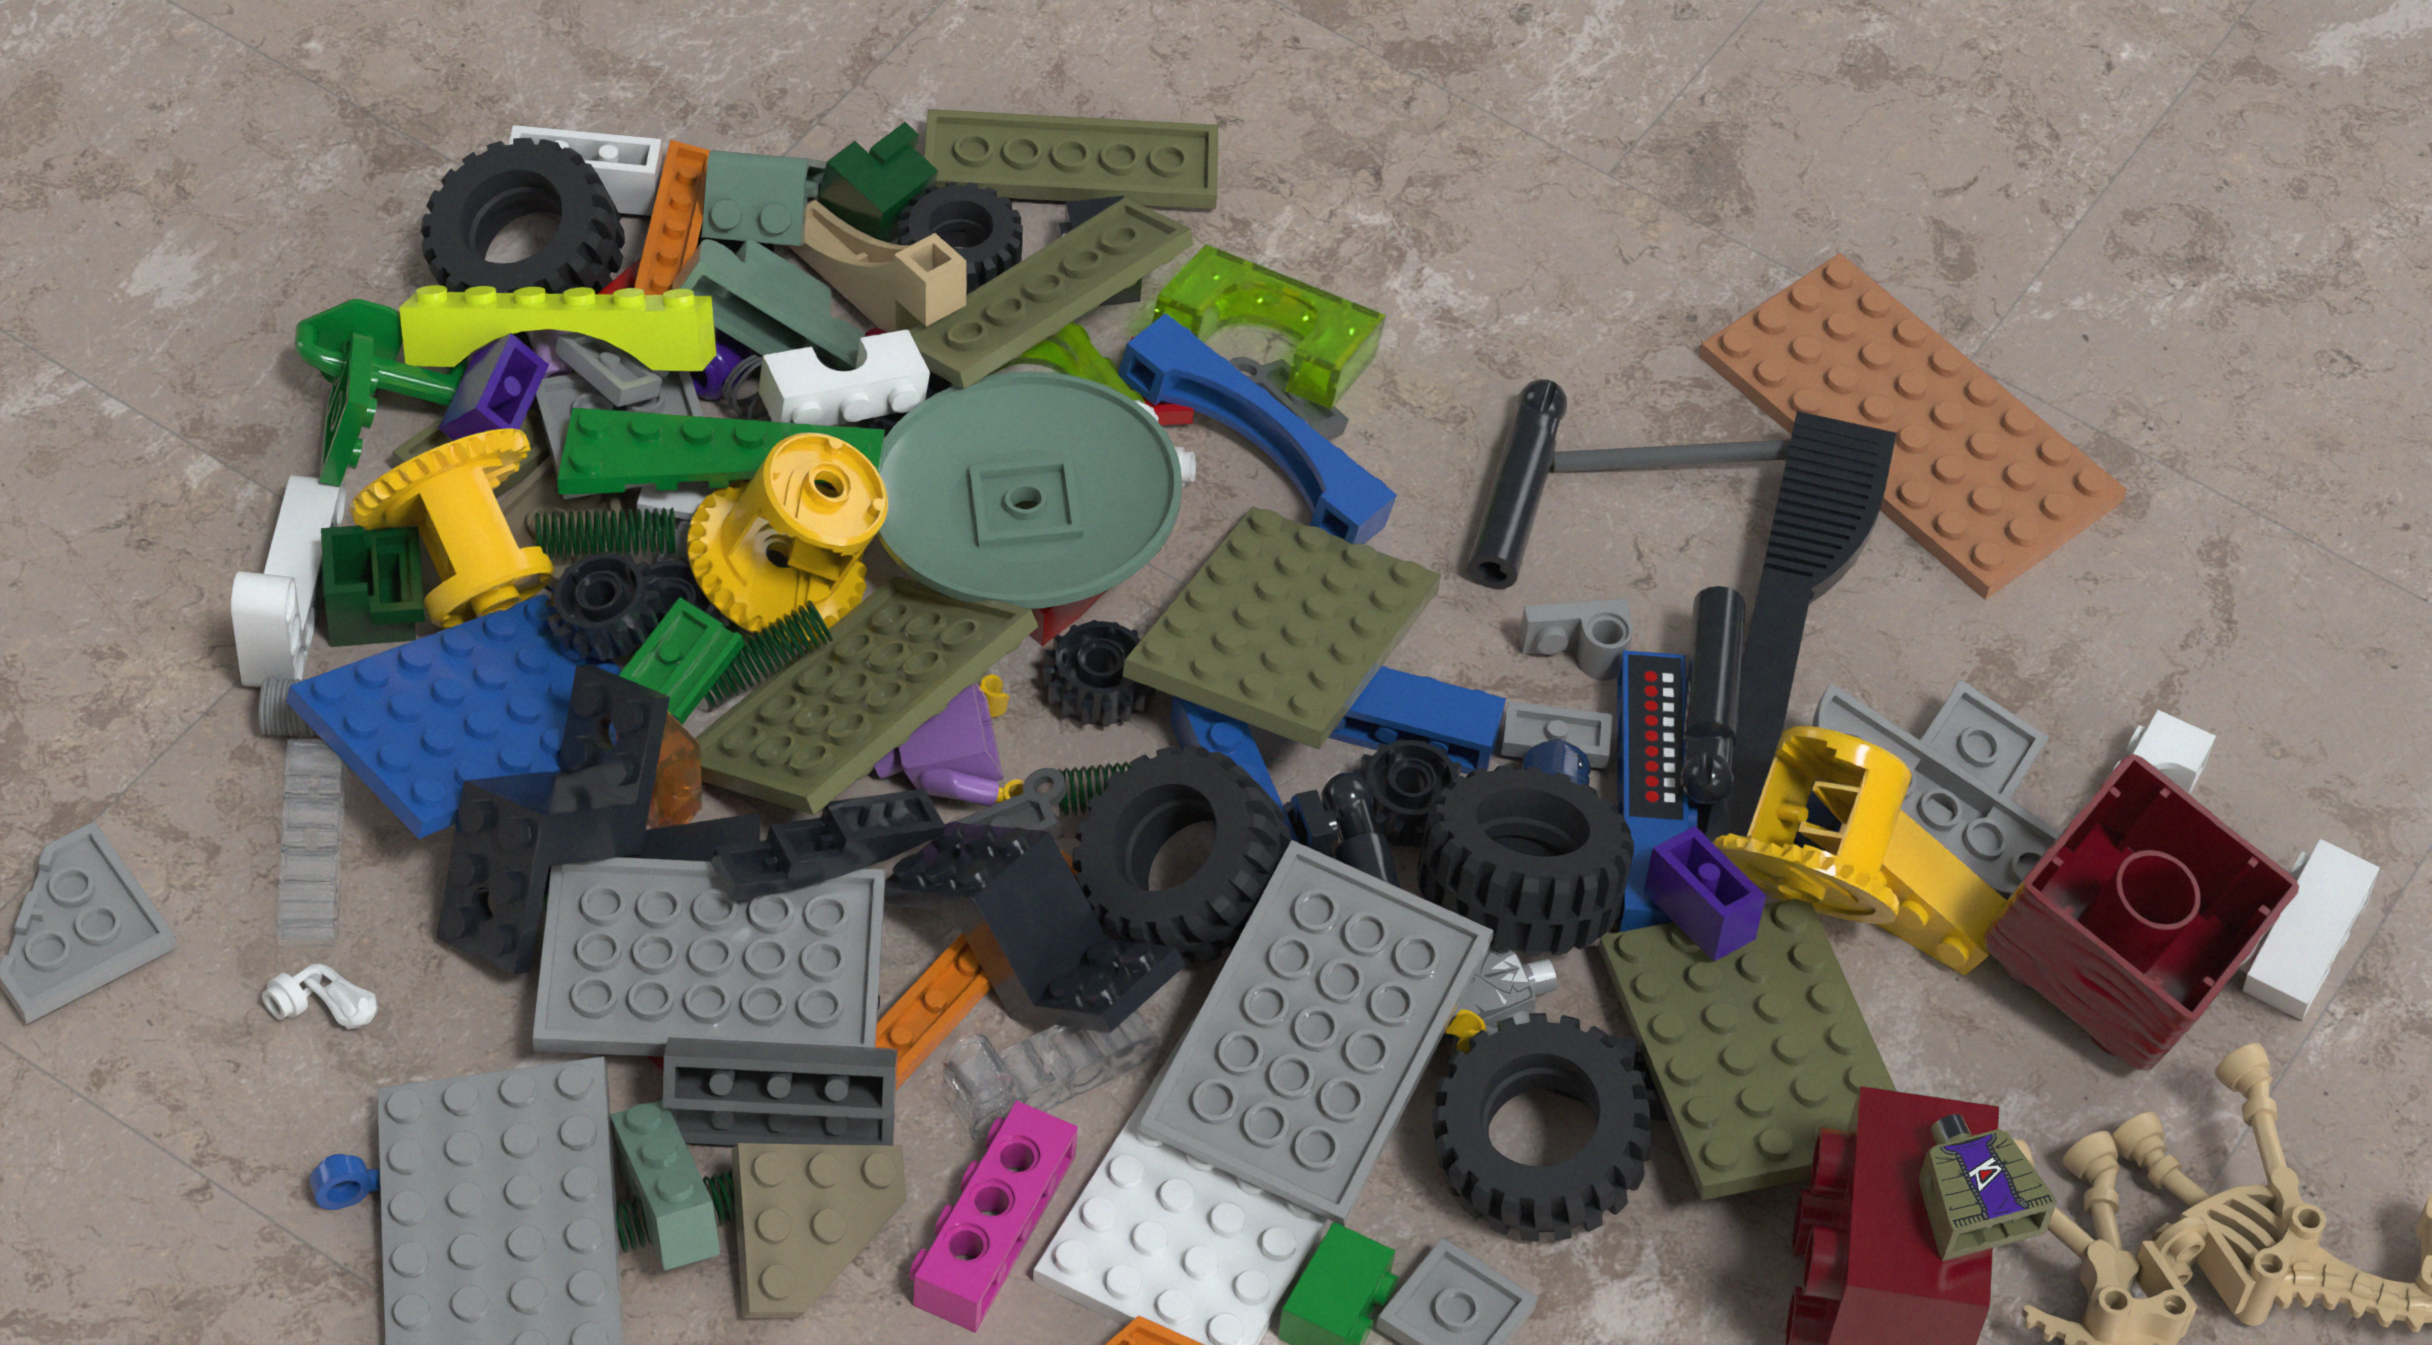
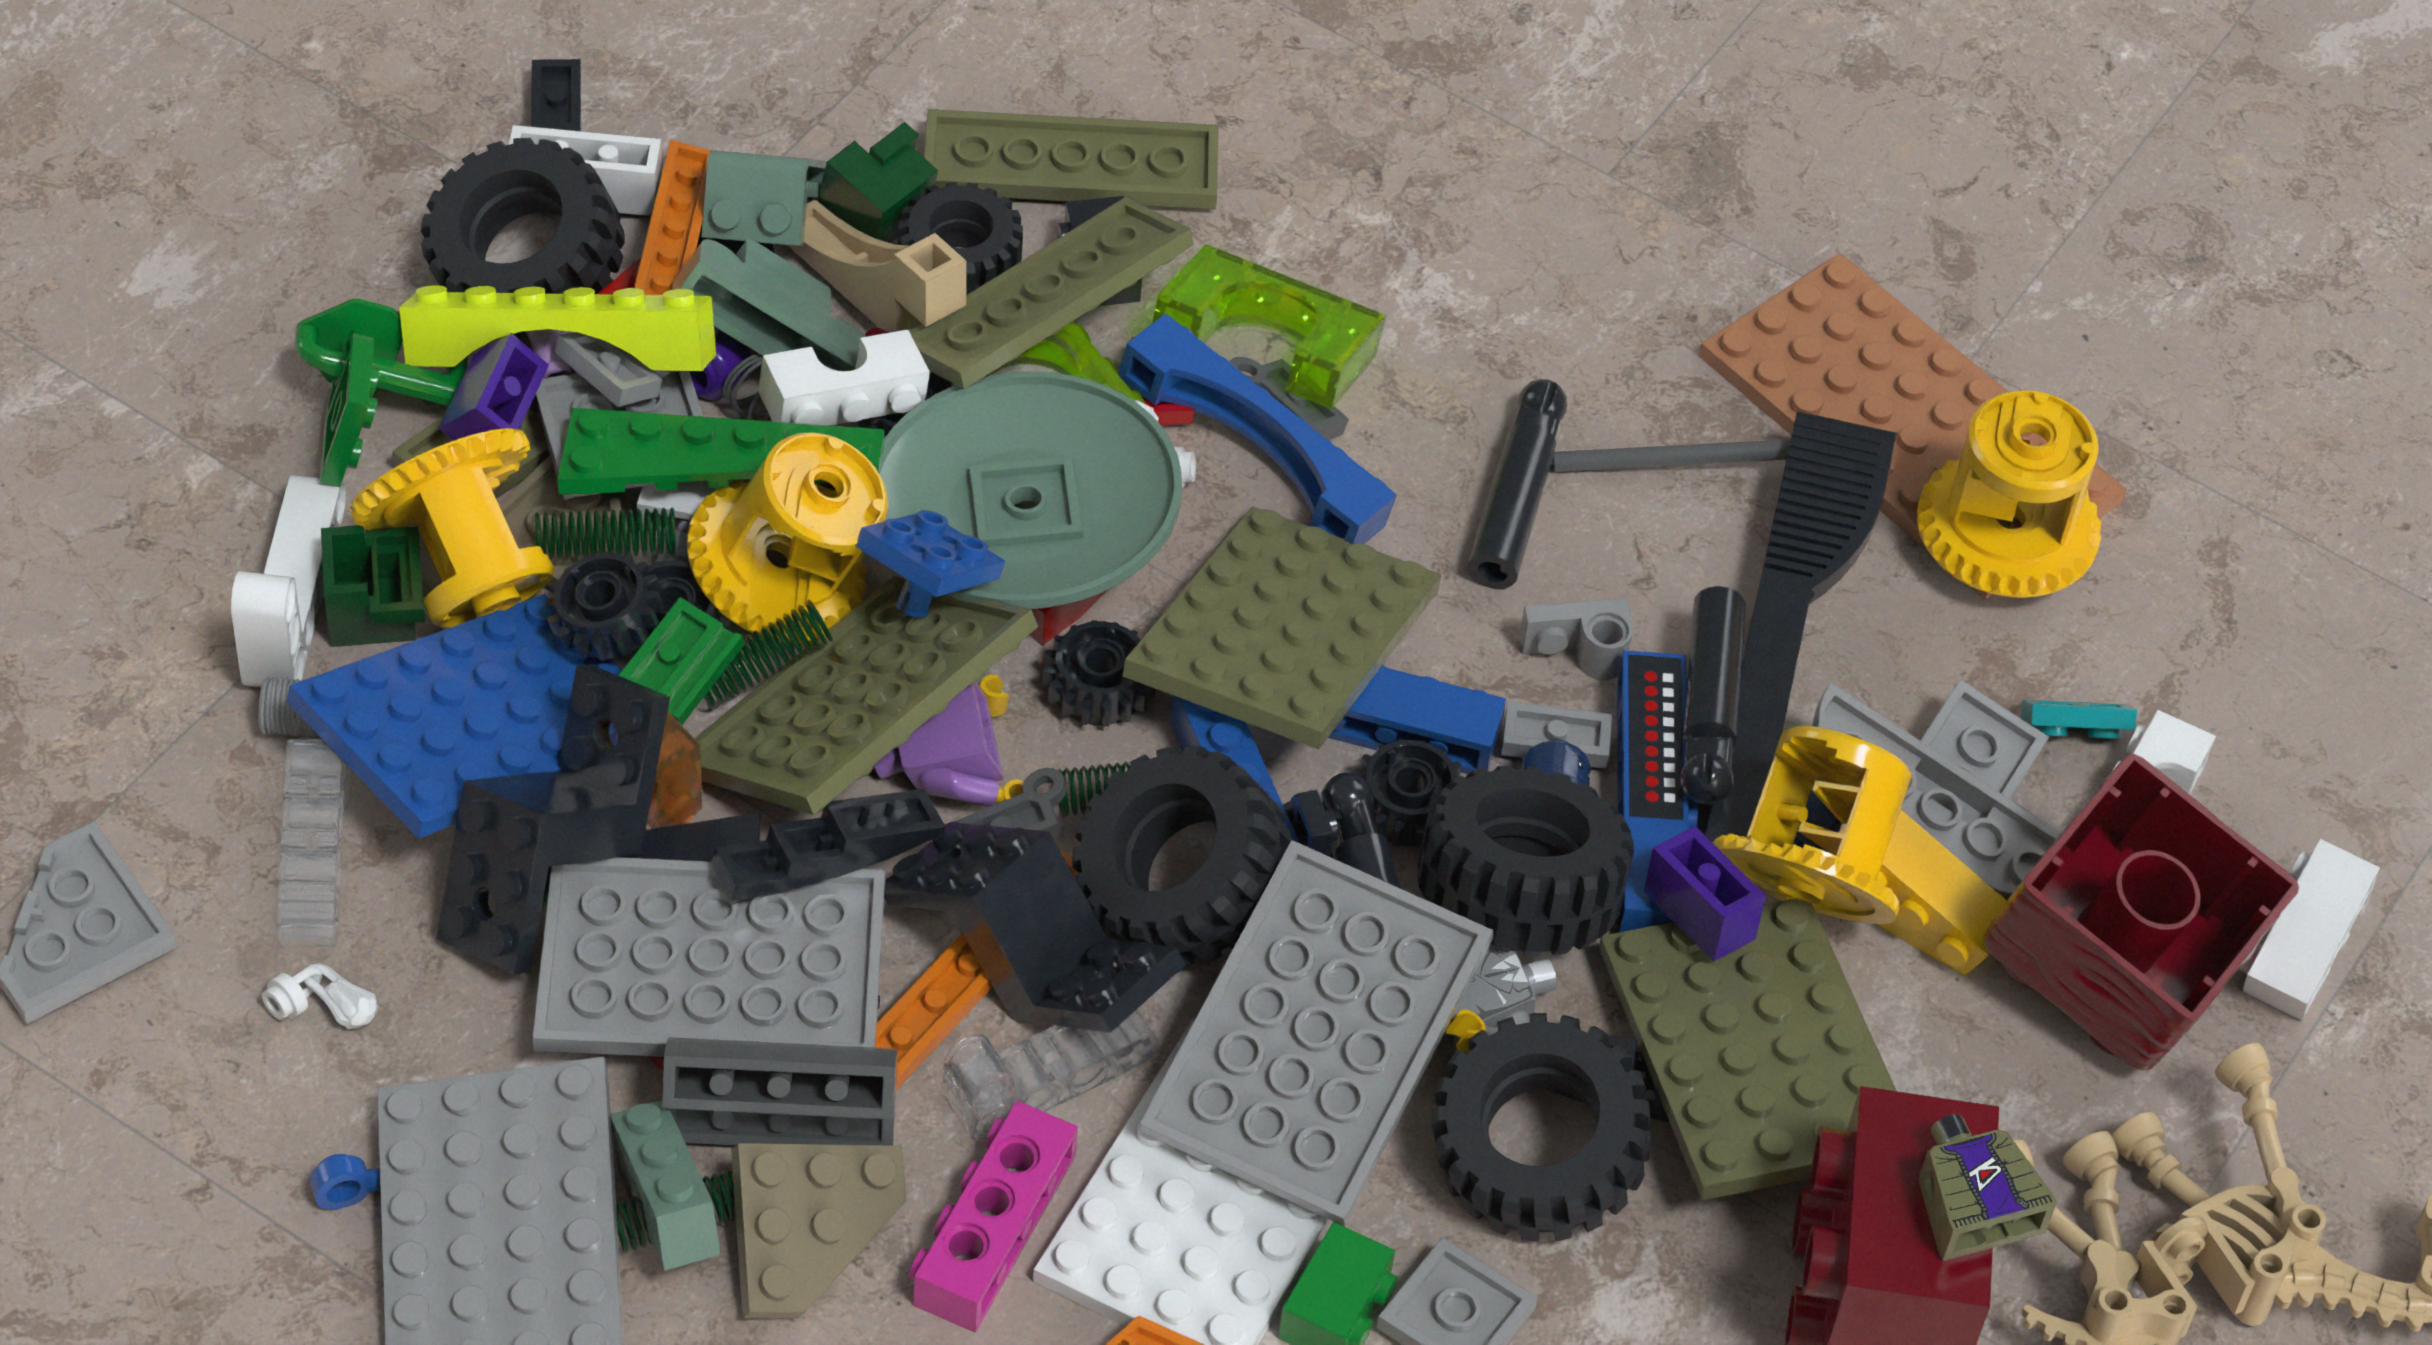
none -> black plate [531,59,581,132]
none -> blue plate [855,510,1005,618]
none -> yellow piece [1917,390,2102,598]
none -> teal plate [2021,699,2137,738]

